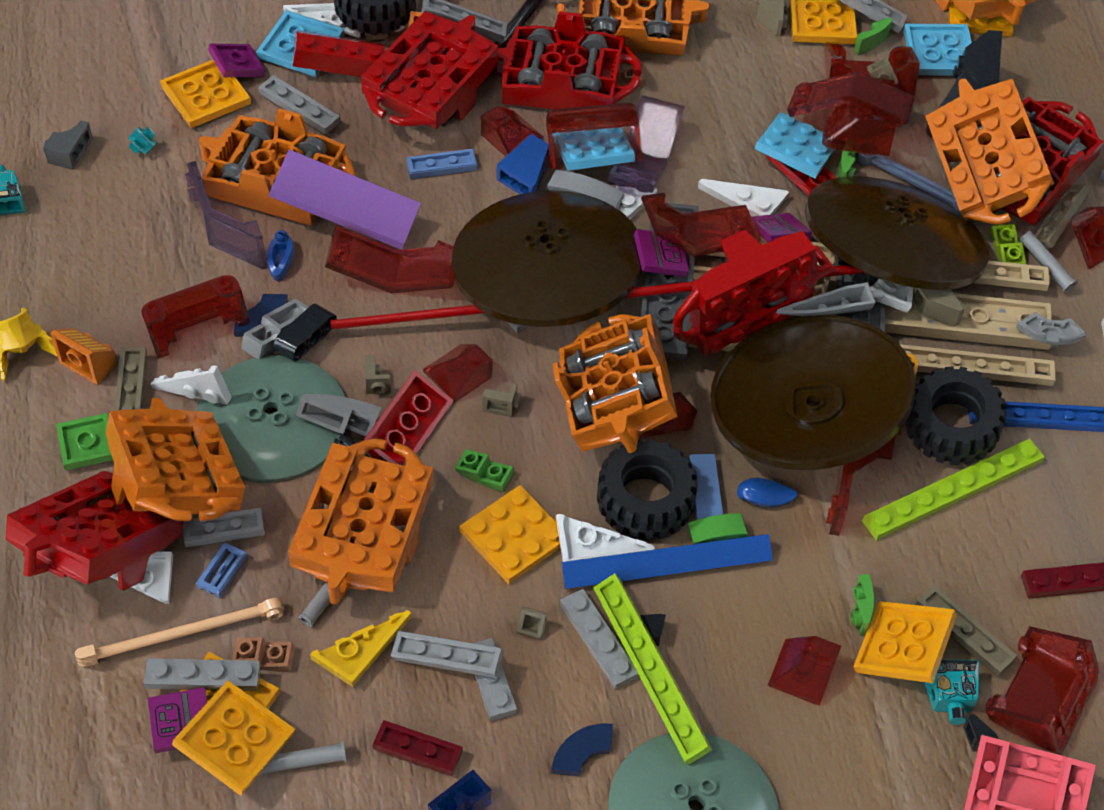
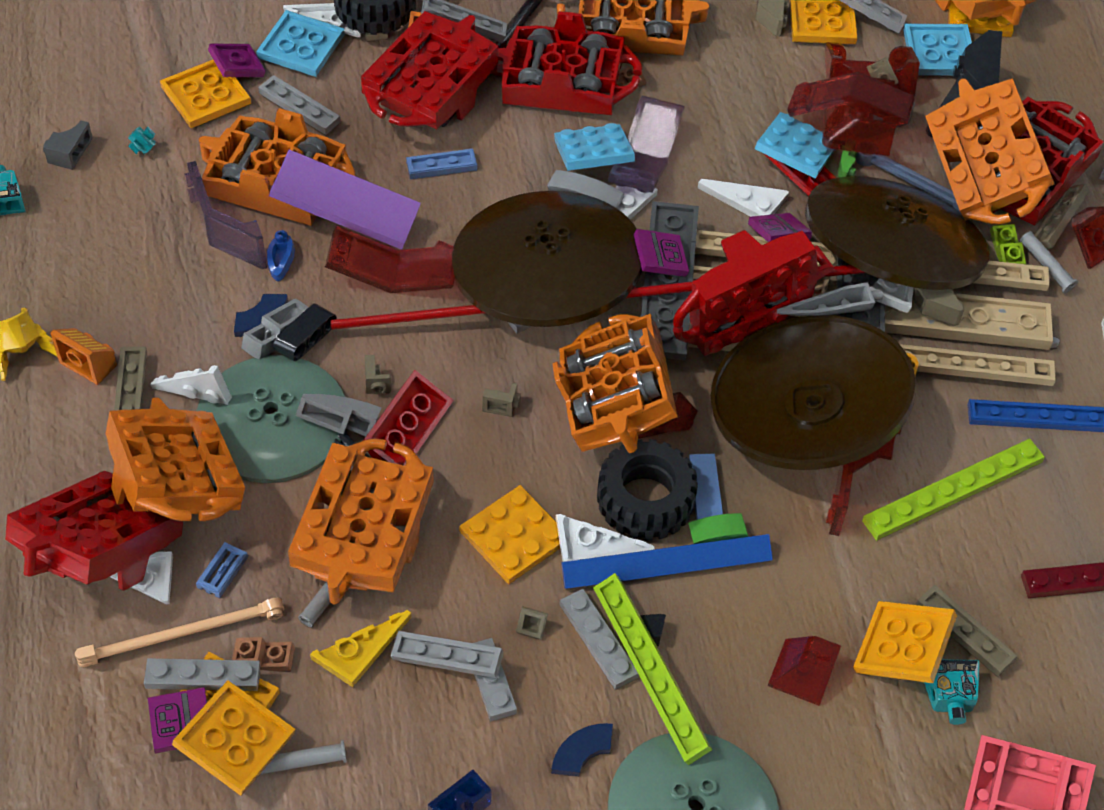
bright green plate [56,413,113,471] -> none
clear red windscreen [141,275,251,359] -> none
light grey plate [183,507,265,548] -> none
red slope [292,30,385,77] -> none
dark red plate [373,720,463,776] -> none
clear red slope [423,344,493,403] -> none
bright green slope [455,449,515,492] -> none
clear red slope [481,106,544,157] -> none
blue slope [497,134,549,194] -> none
clear red windscreen [546,103,642,169] -> none
clear red windscreen [641,192,761,256] -> none
blue arm [737,478,797,508] -> none
bright green slope [851,574,874,636] -> none
bright green slope [854,17,892,55] -> none
black tyre [905,366,1007,465] -> none
black slope [963,714,998,752] -> none
clear red windscreen [985,626,1099,754] -> none
light grey tile [1016,312,1087,345] -> none

